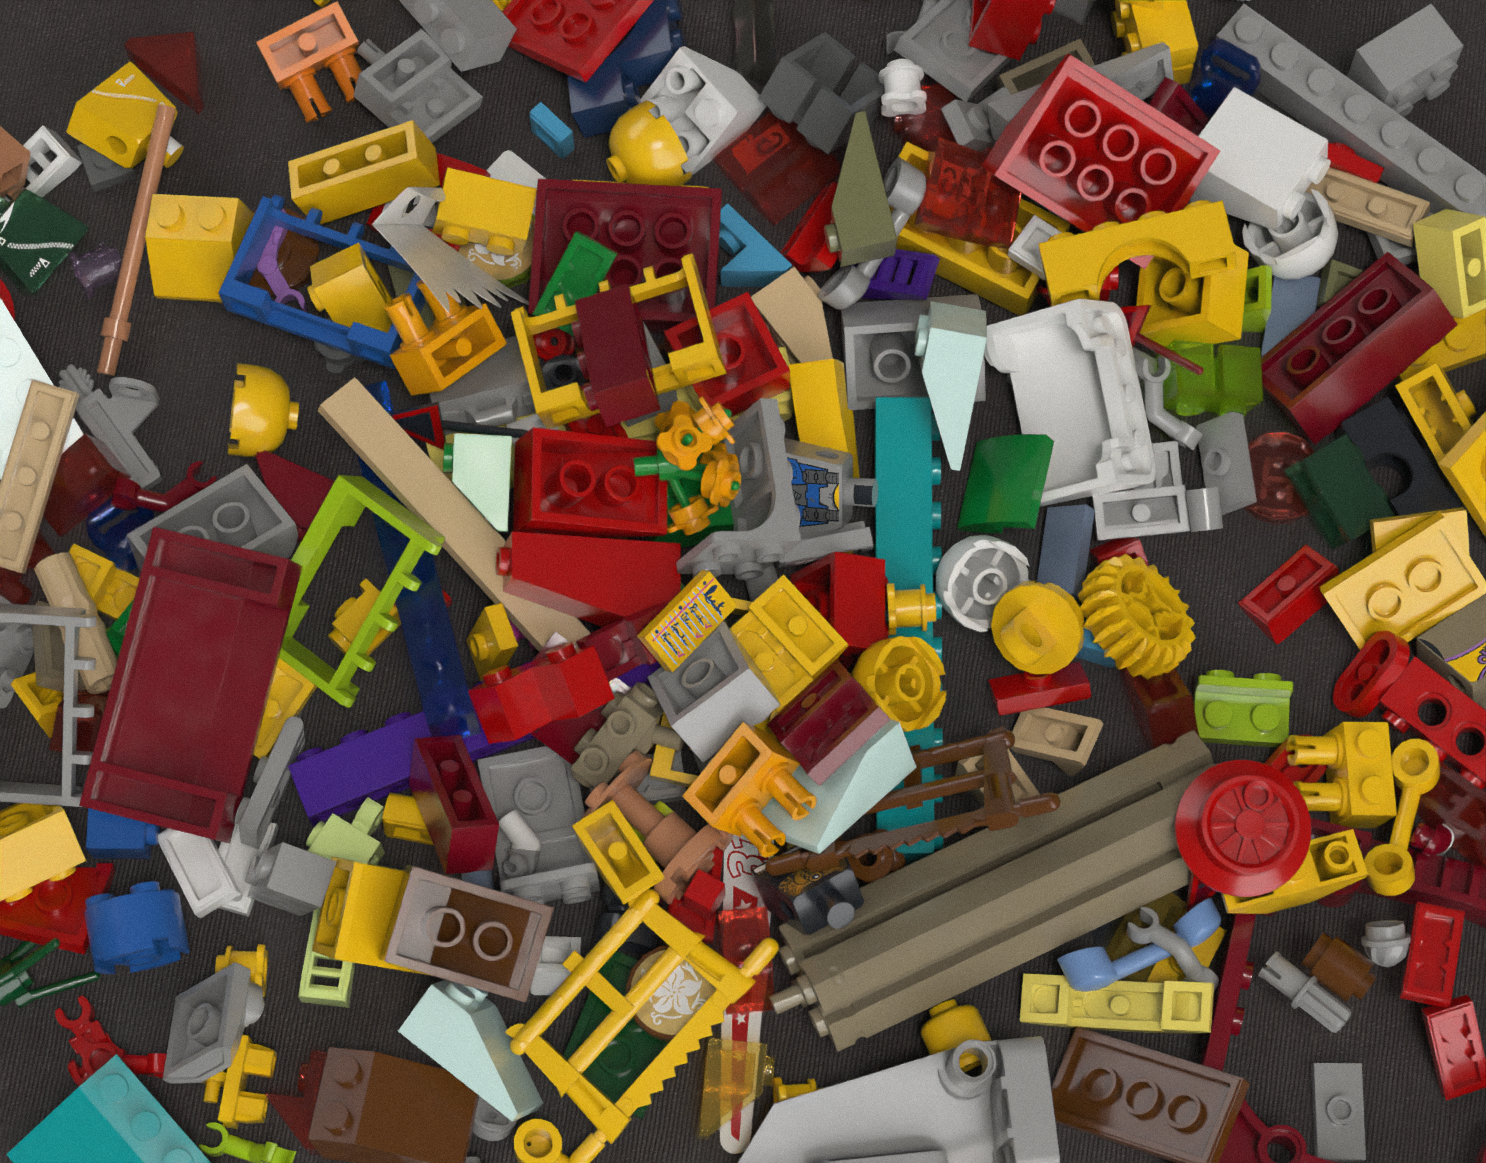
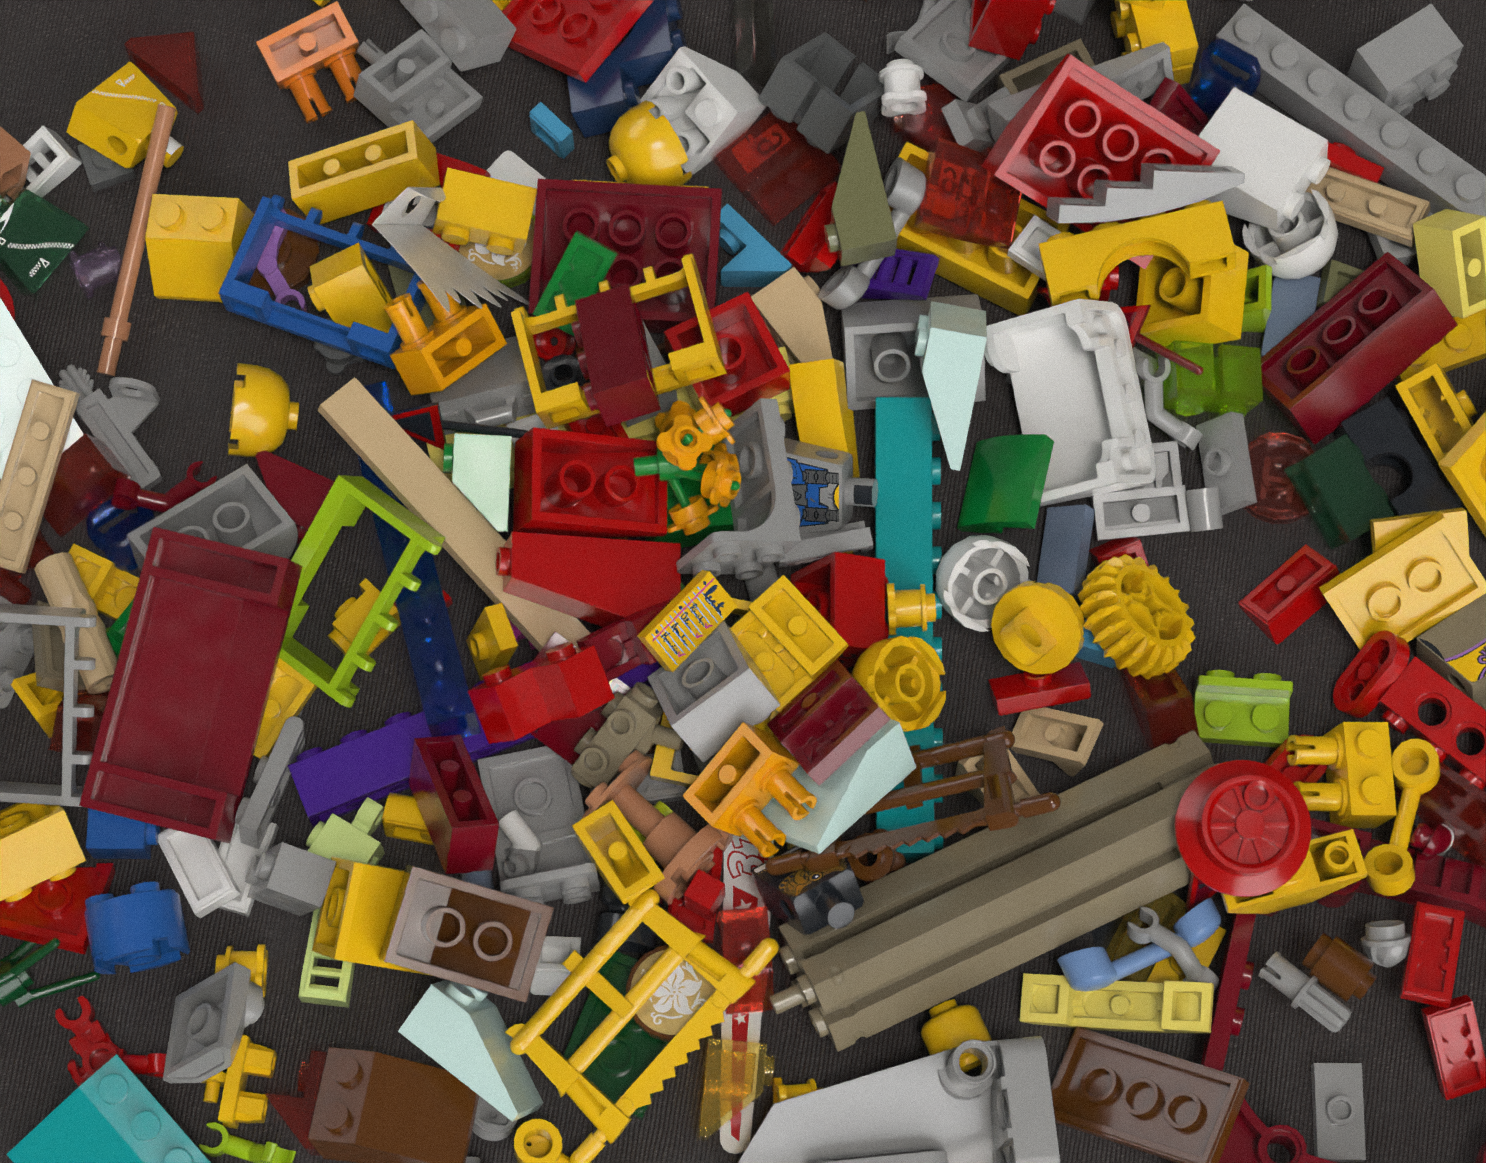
none -> light grey slope [1046,163,1245,224]

